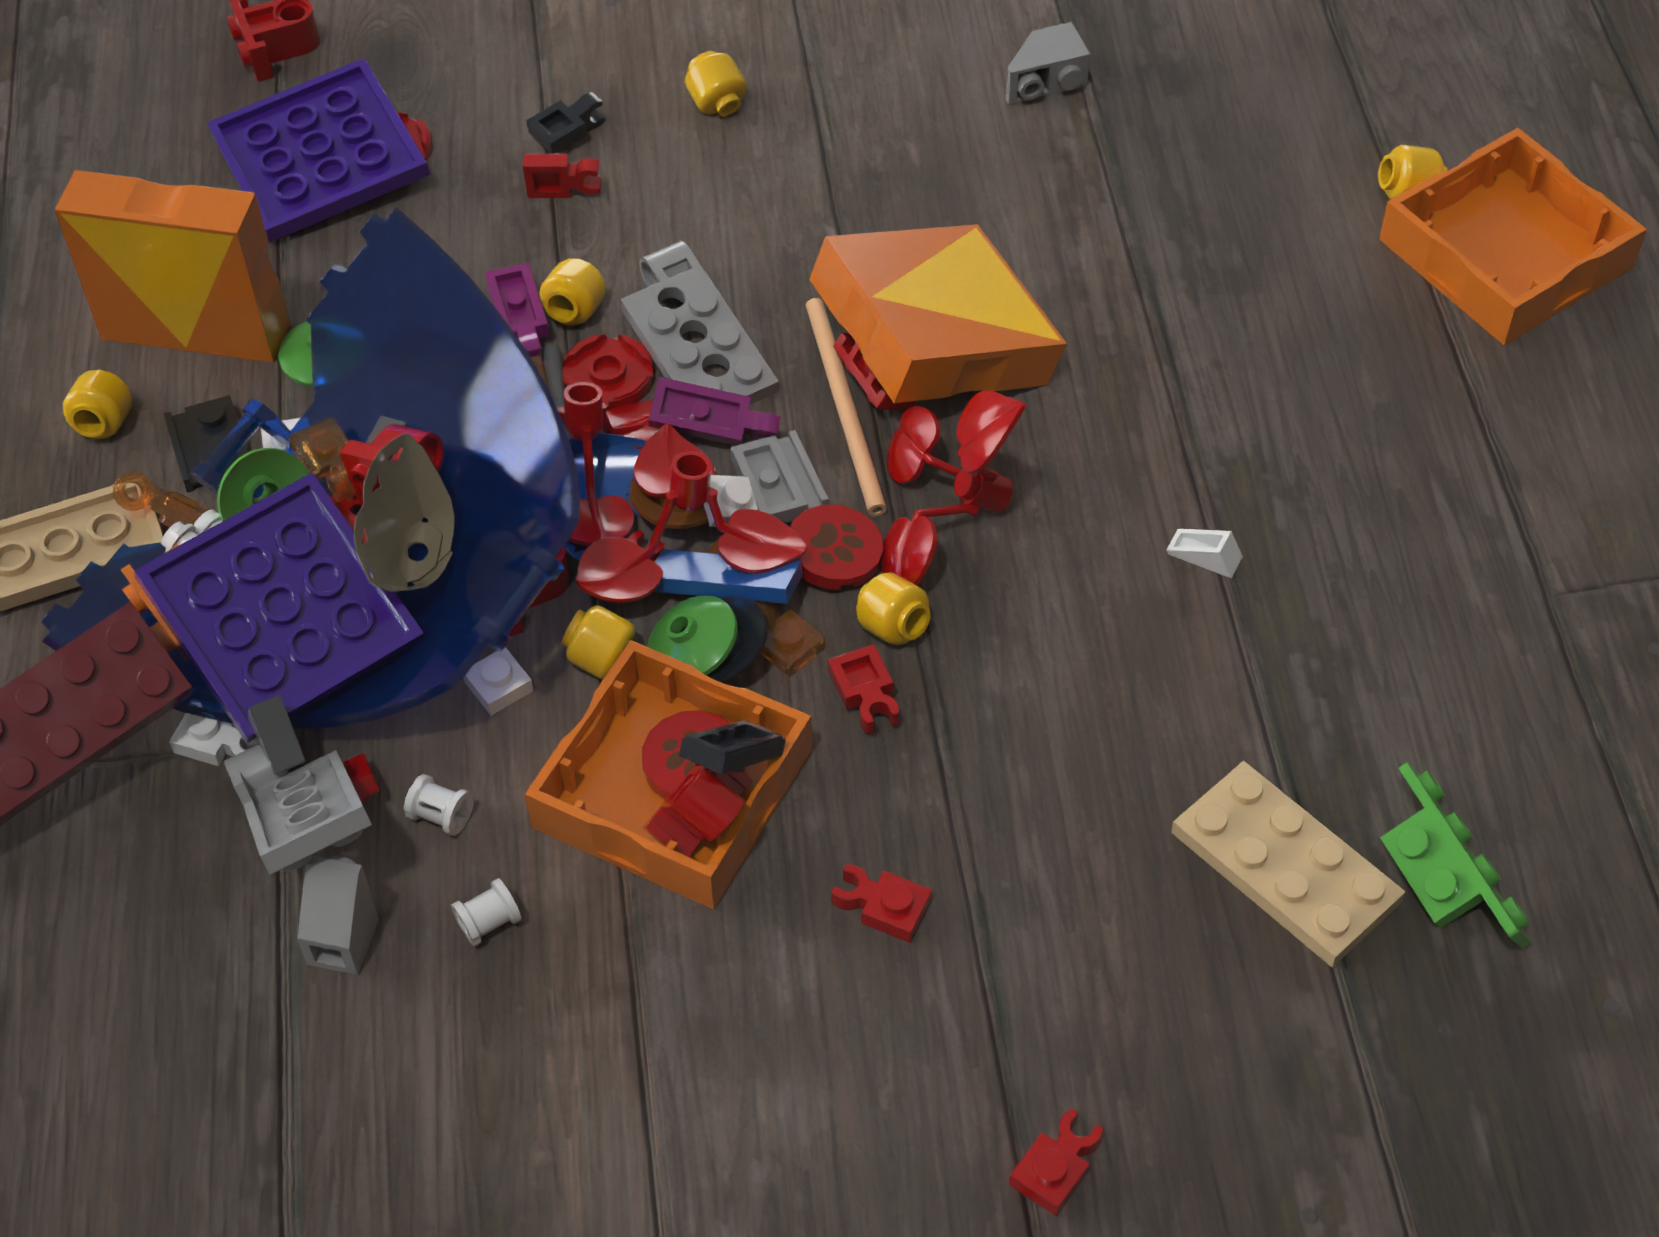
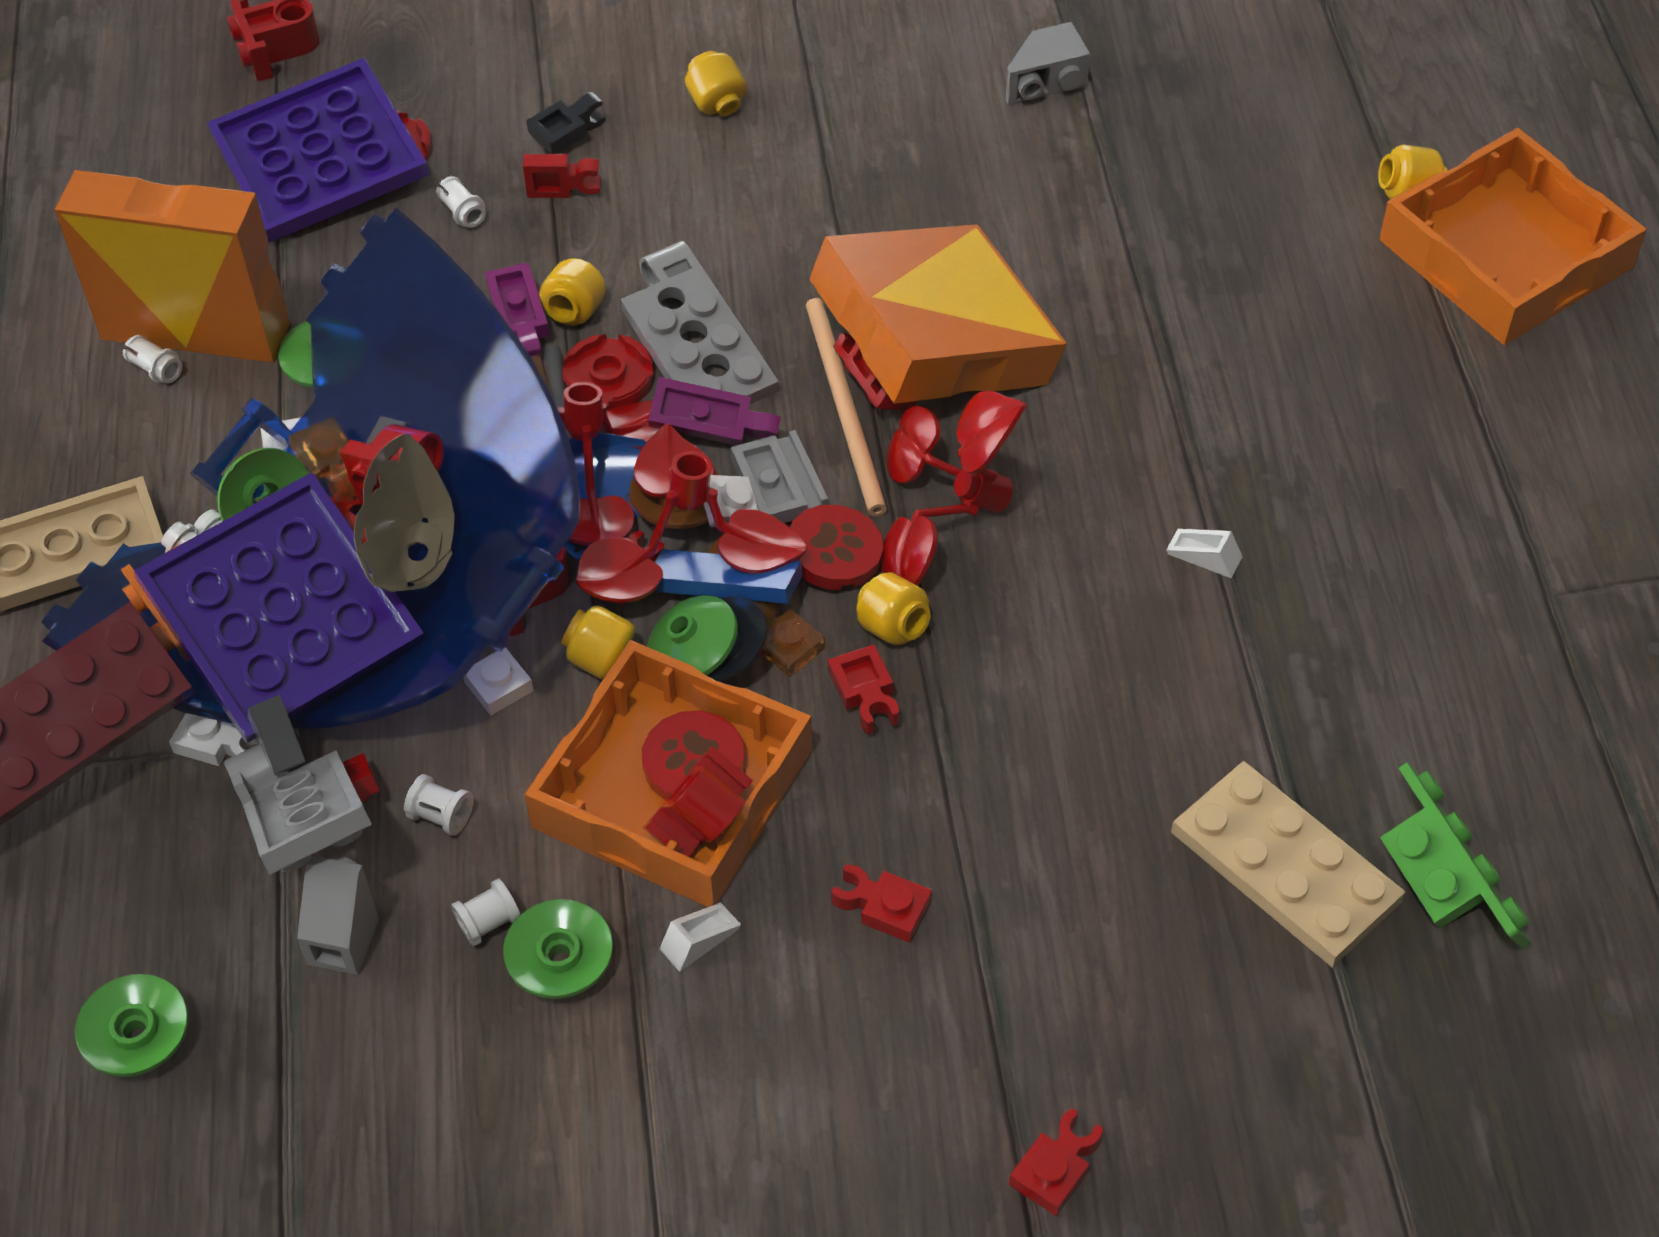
yellow head [63,370,132,439] -> none
clear orange plate [113,471,210,527] -> none
black plate [164,395,248,493] -> none
black plate [679,720,786,774] -> none
none -> bright green dish [75,974,188,1077]
none -> white pin [123,334,182,384]
none -> white pin [436,176,486,228]
none -> bright green dish [503,899,613,999]
none -> white piece [659,902,741,972]

